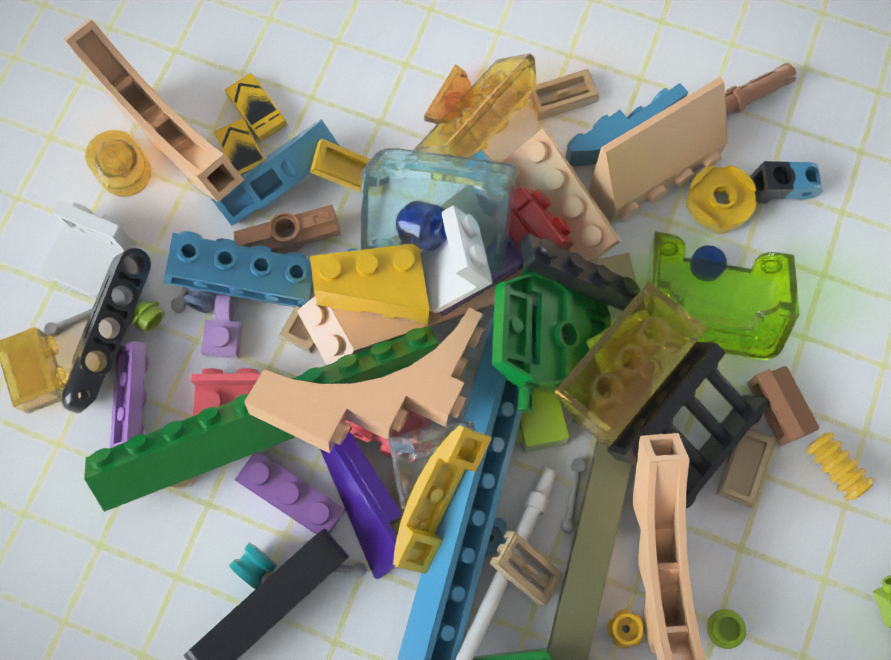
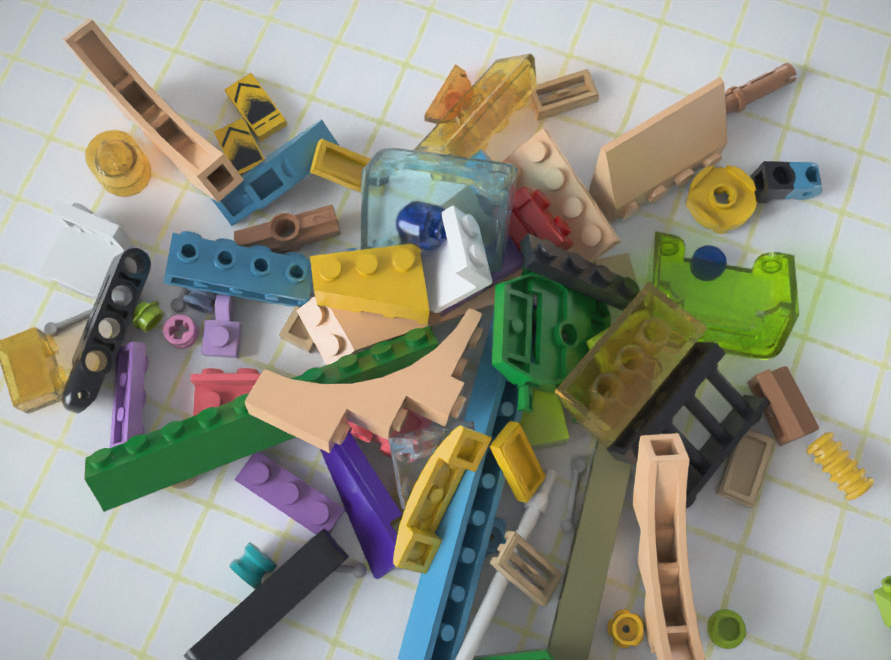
dark azure slope [565,83,688,166] -> none
none -> bright pink bush [163,314,199,349]
none -> yellow tile [489,421,546,503]

